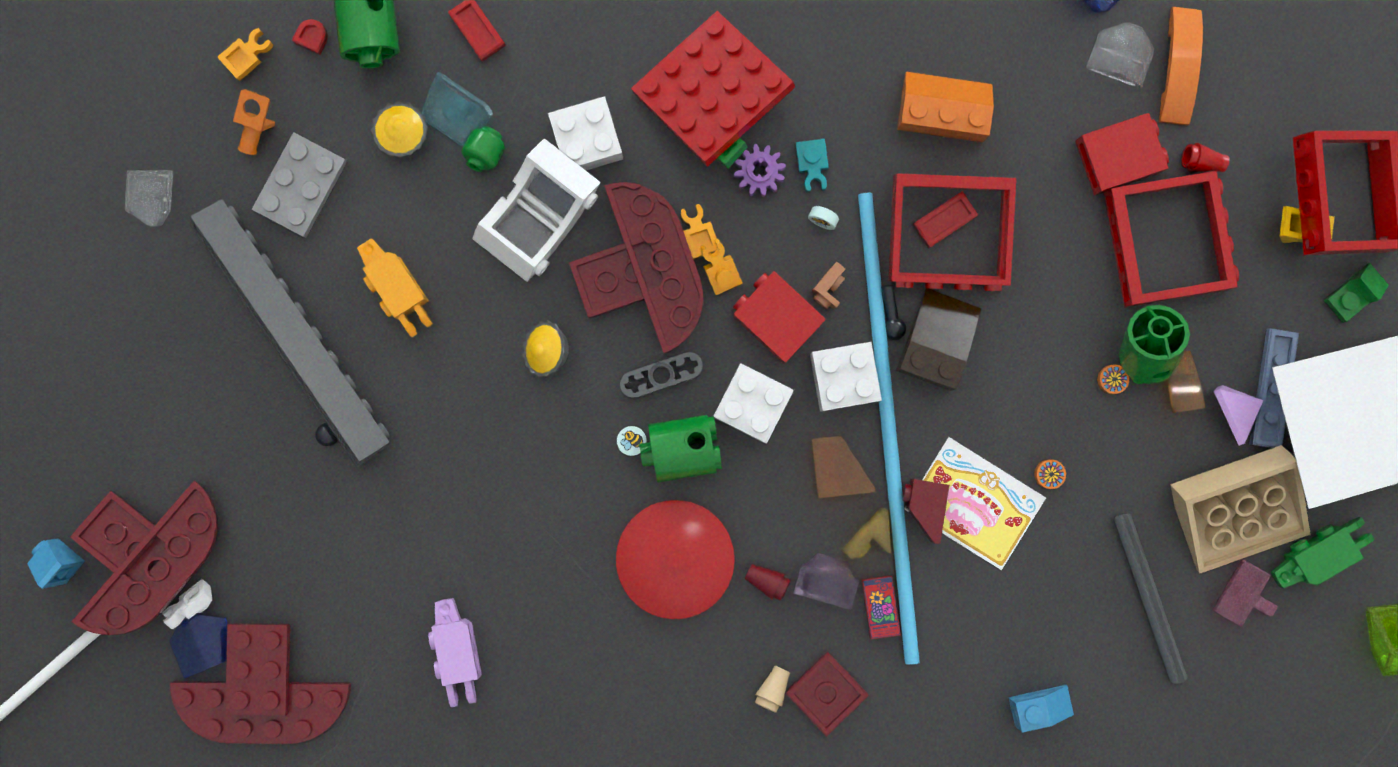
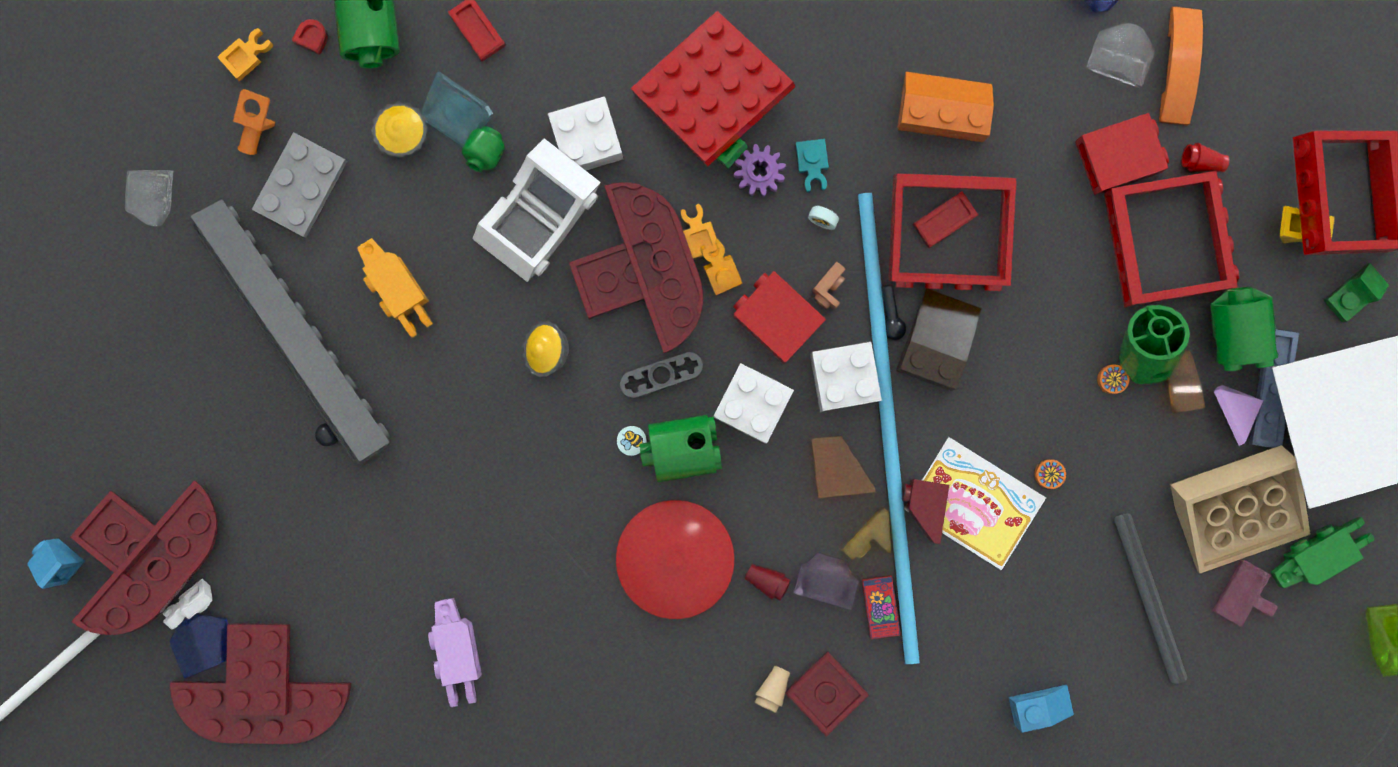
none -> green cylinder [1210,287,1279,371]

